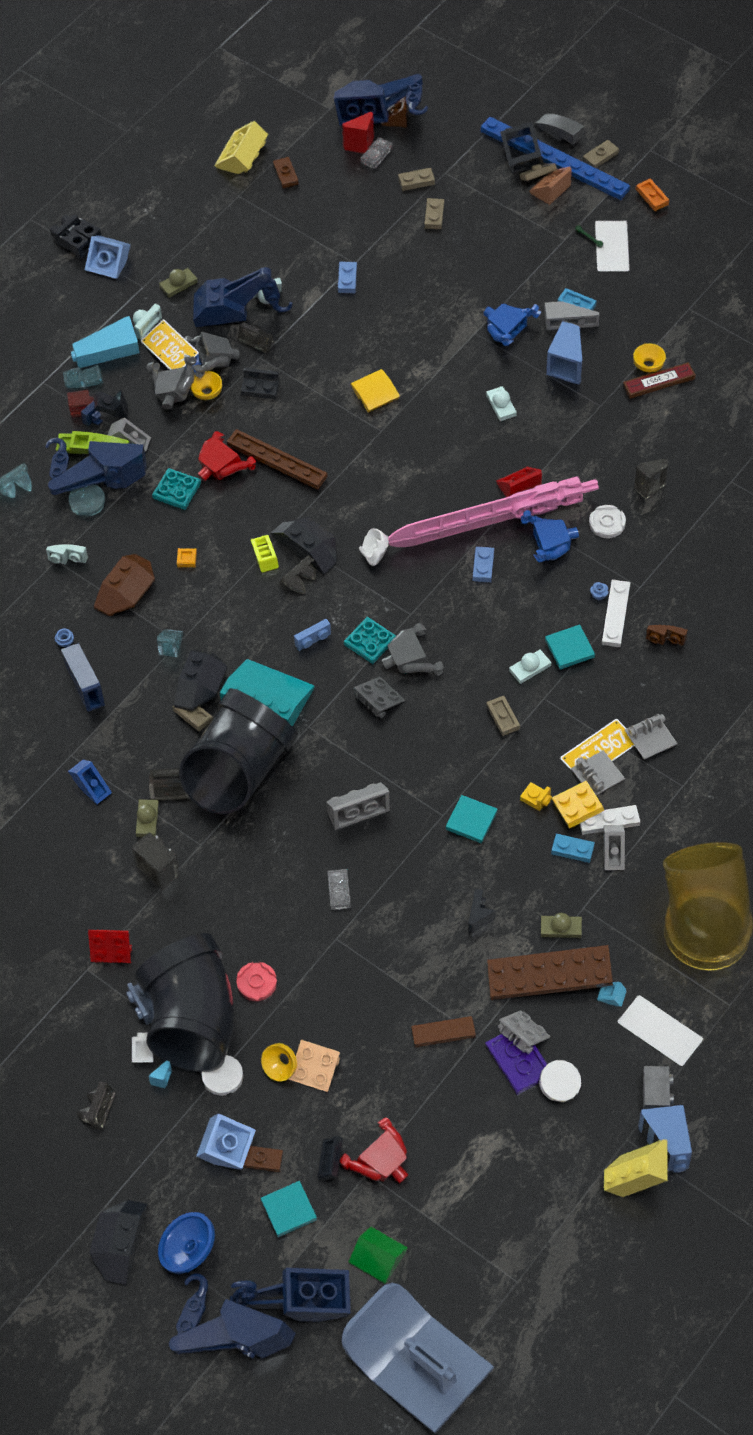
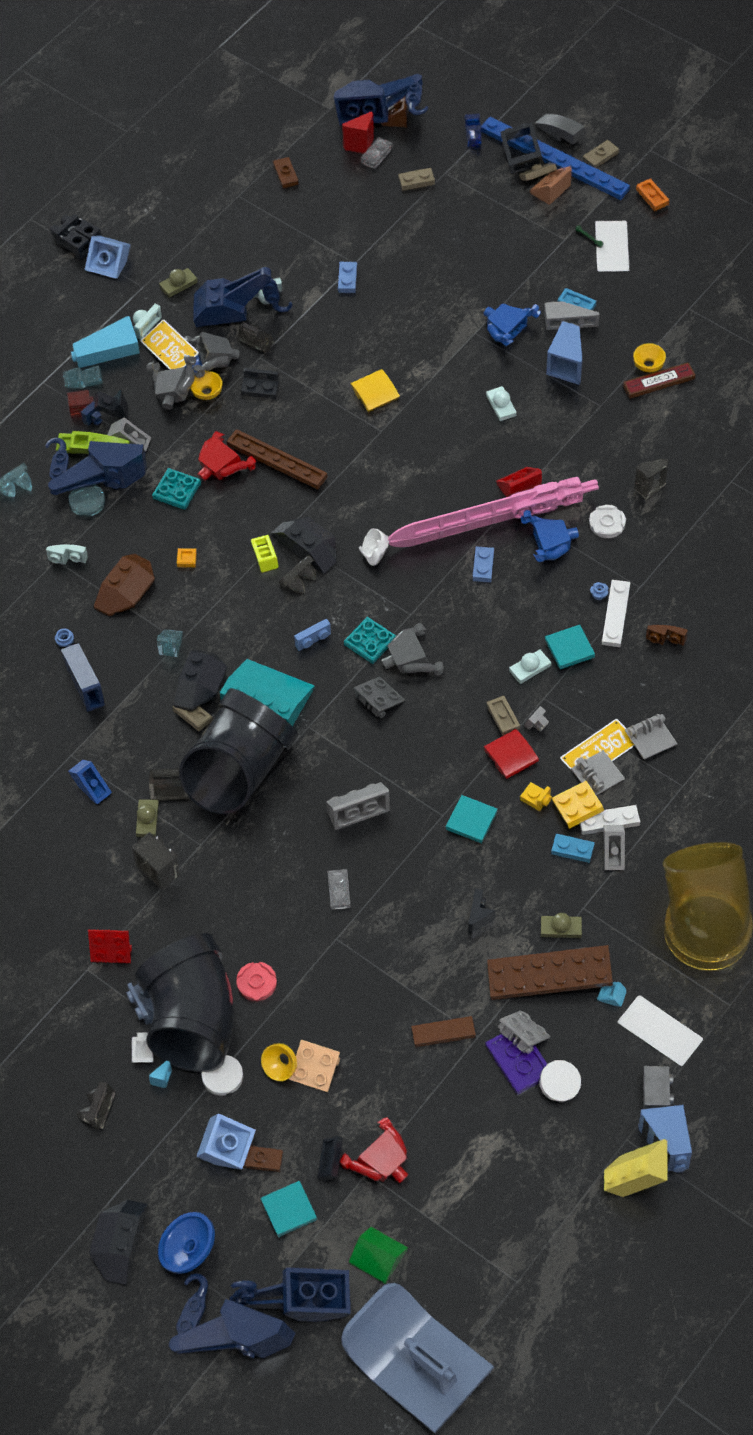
light yellow slope [214,121,268,174] -> none
dark tan plate [425,198,444,229] -> none
none -> clear blue leg [465,114,481,146]
none -> red slope [484,729,539,779]
none -> light grey tile [524,706,549,732]

